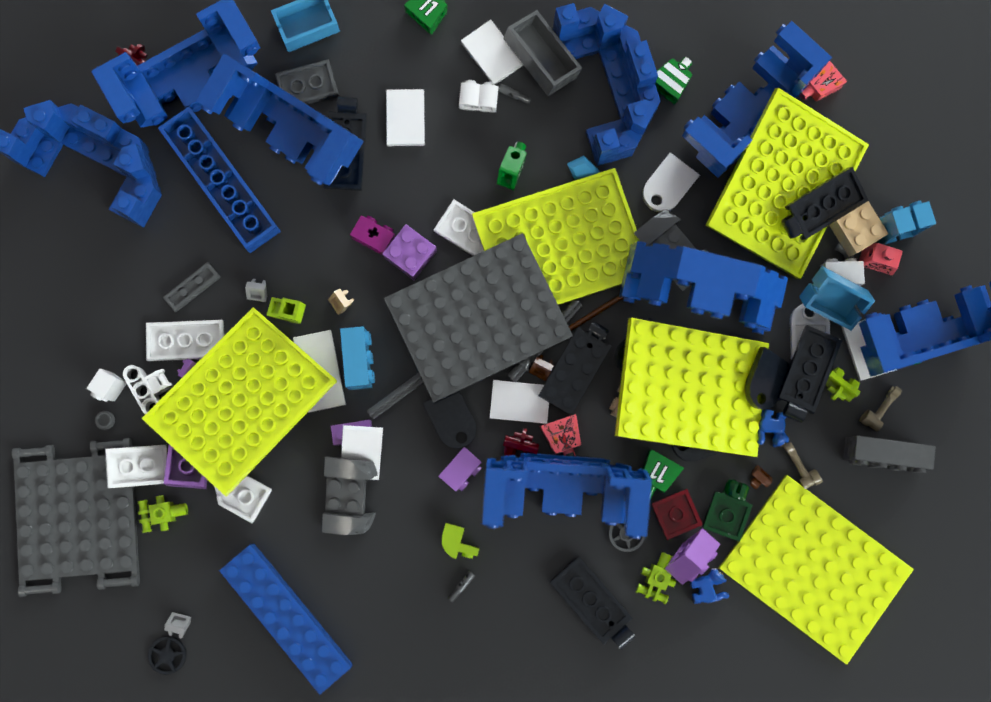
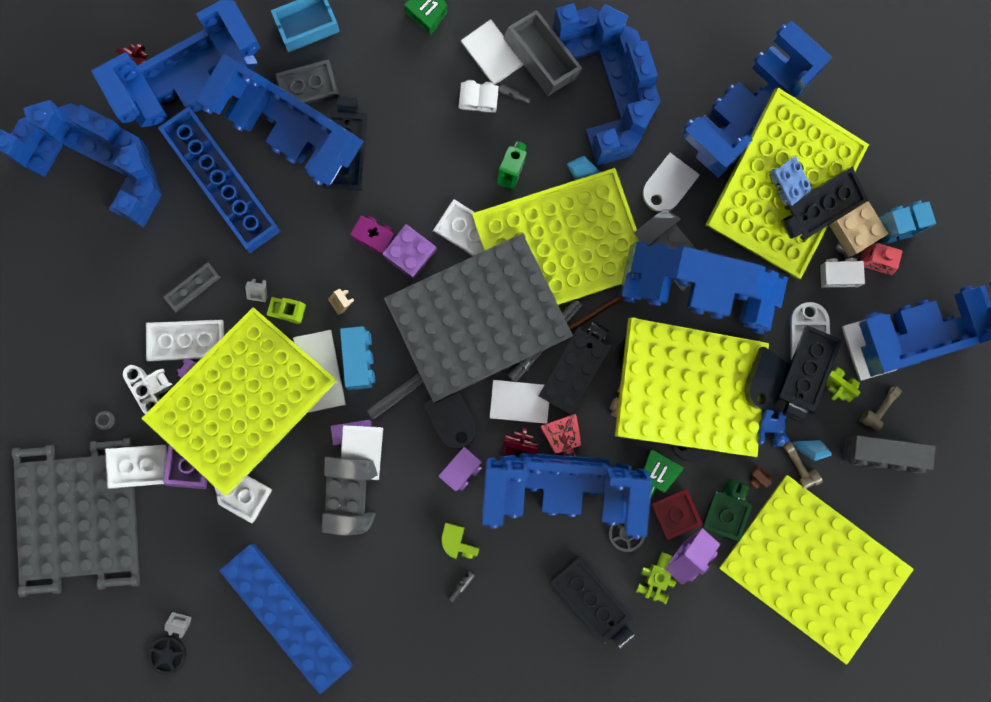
white brick [87,369,127,402] -> none
lime piece [138,495,188,533] -> none
white tile [386,89,425,146] -> none
reddish brown tile [529,355,554,381] -> none
green torso [655,57,692,105] -> none
blue animal [689,568,729,604] -> none
coral torso [799,61,847,101] -> none
dark azure piece [799,266,875,331] -> none
none -> medium blue hinge [769,155,812,206]
none -> dark azure piece [792,440,831,461]

